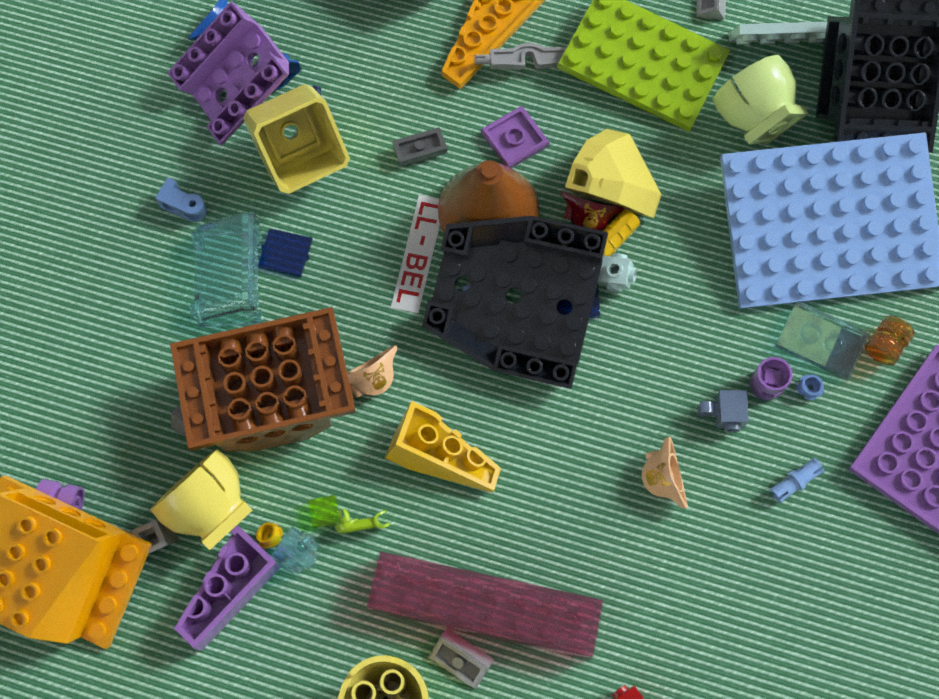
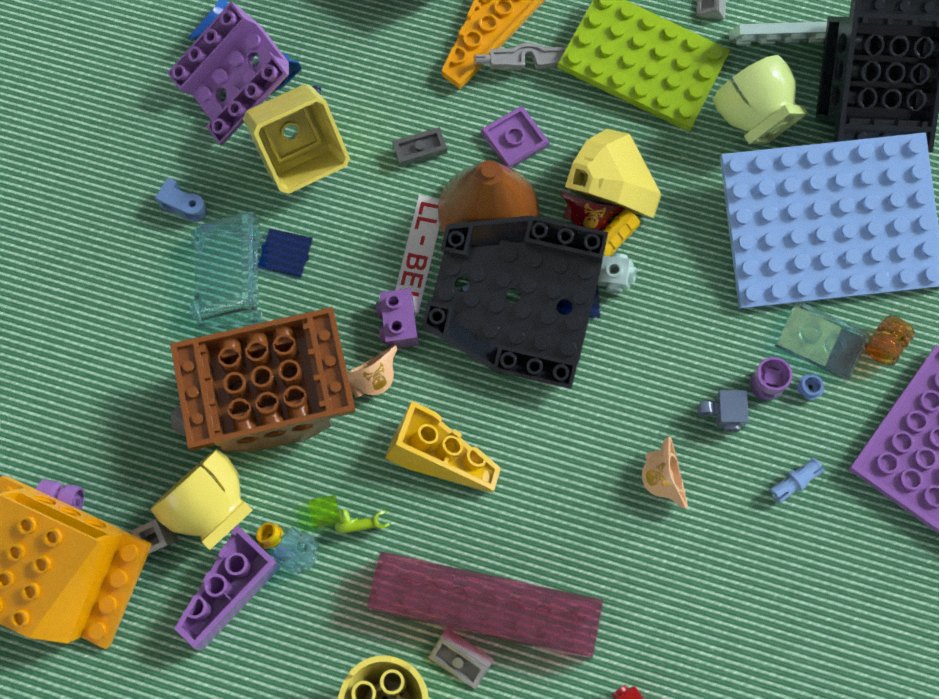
none -> medium lavender brick [376,288,419,349]

